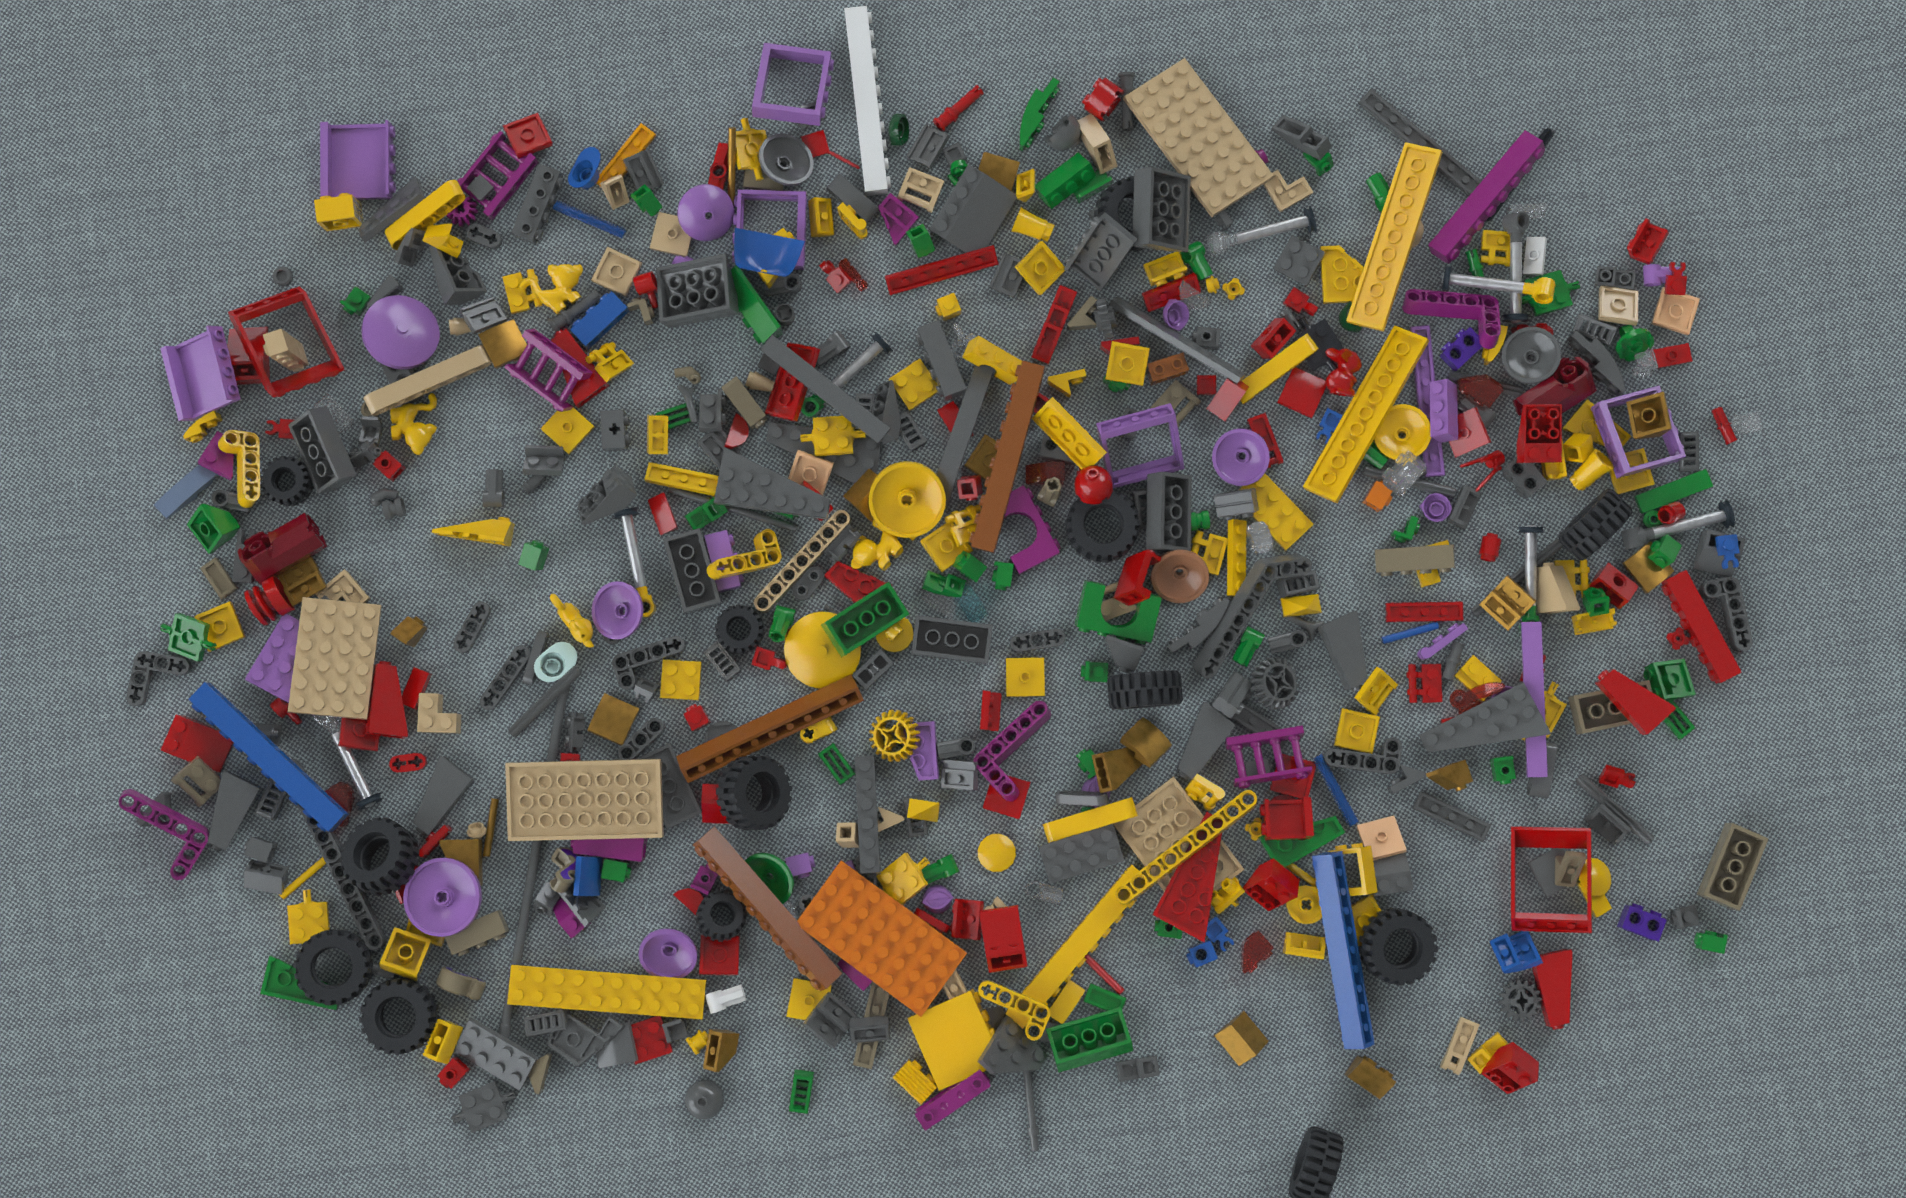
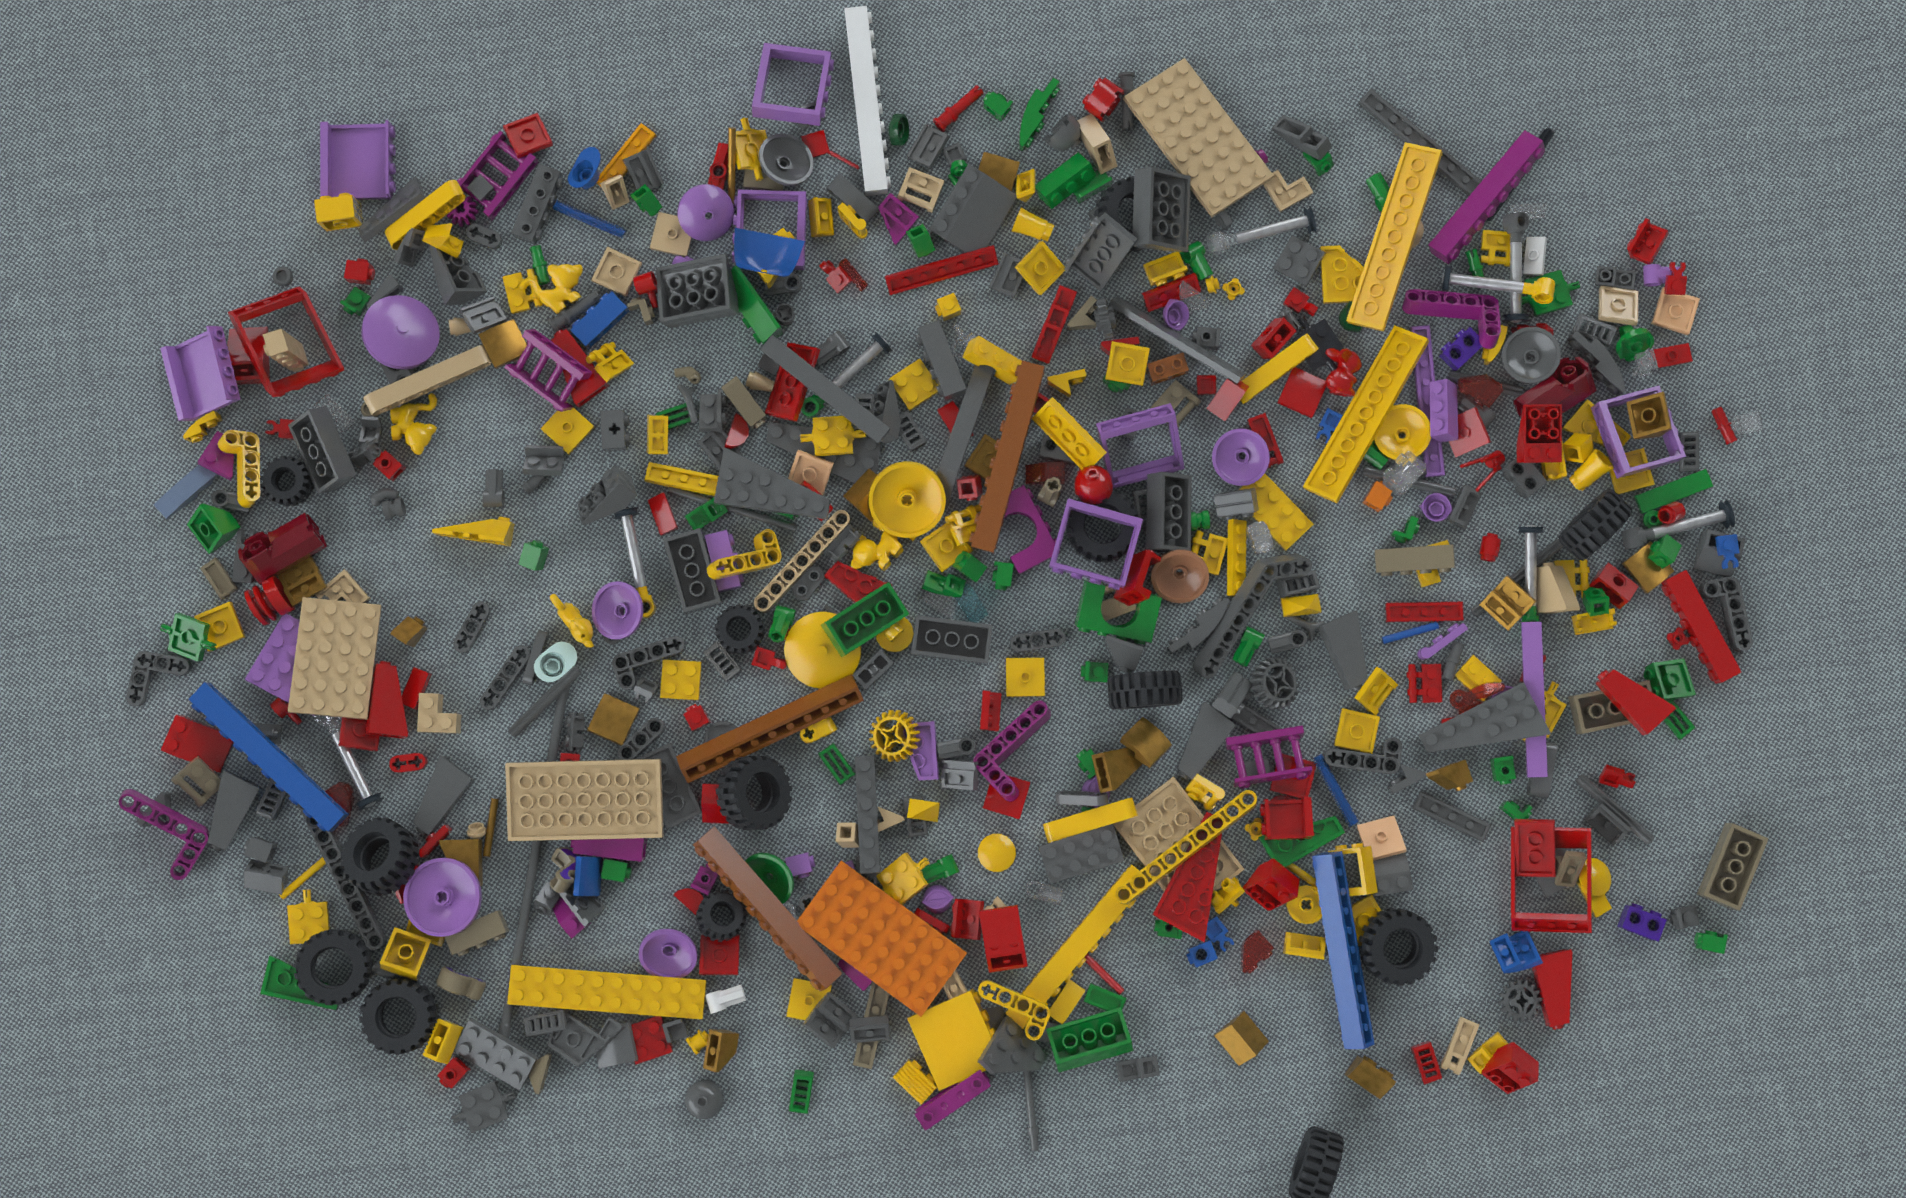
none -> red brick [344,258,375,285]
none -> green pin [529,245,551,285]
none -> green brick [983,91,1013,122]
none -> medium lavender window [1049,499,1143,590]
none -> red slope [1410,1041,1442,1085]
none -> green bracket [1499,801,1533,821]
none -> red tile [1514,819,1556,877]

